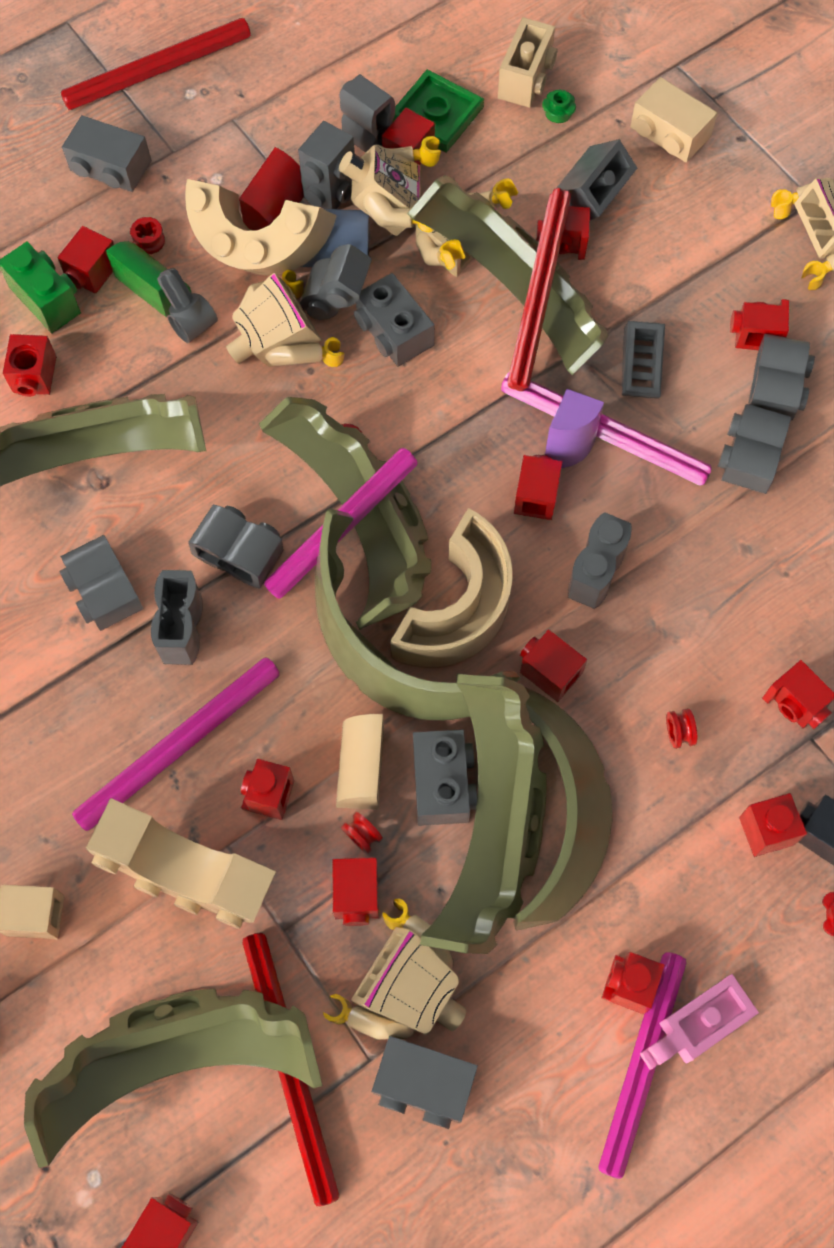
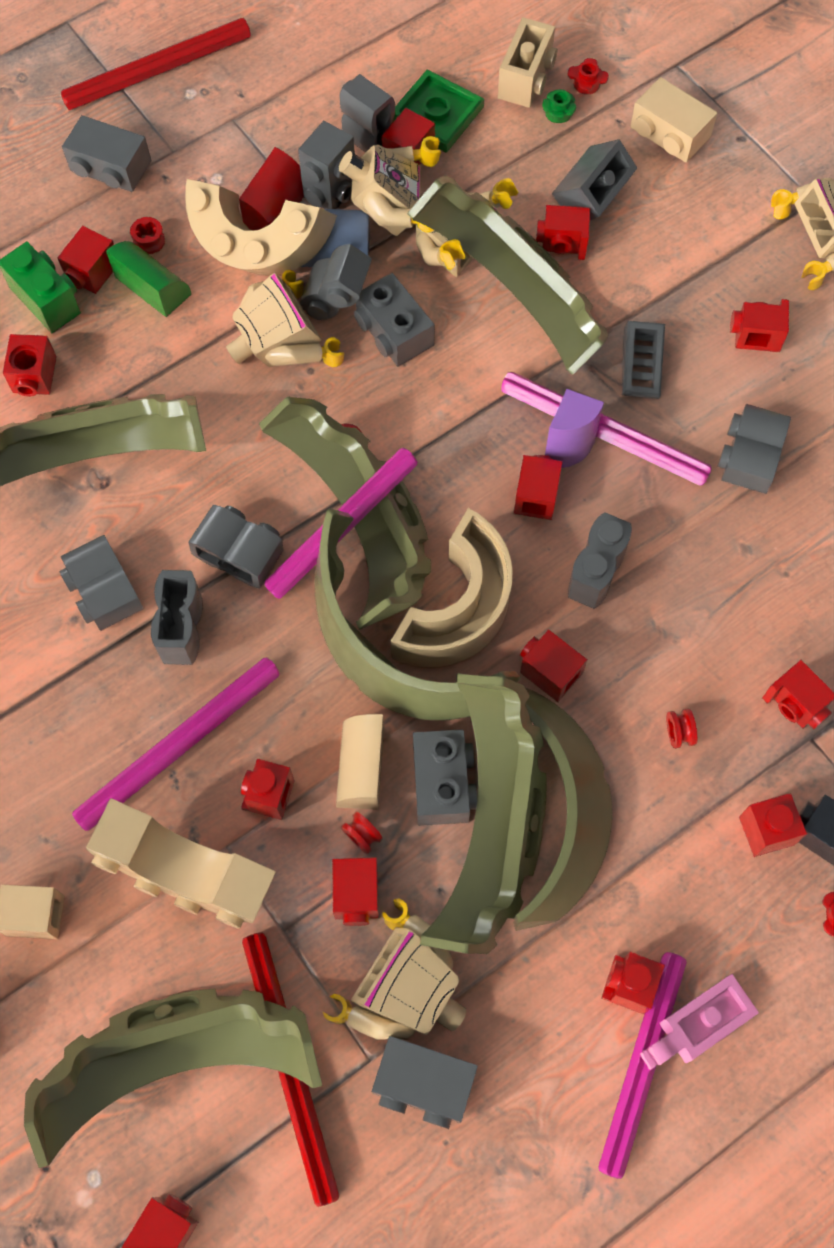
dark grey axle [157,268,218,343] -> none
red axle [507,188,571,392] -> none
dark grey brick [748,334,815,421] -> none
none -> red plate [568,58,609,94]

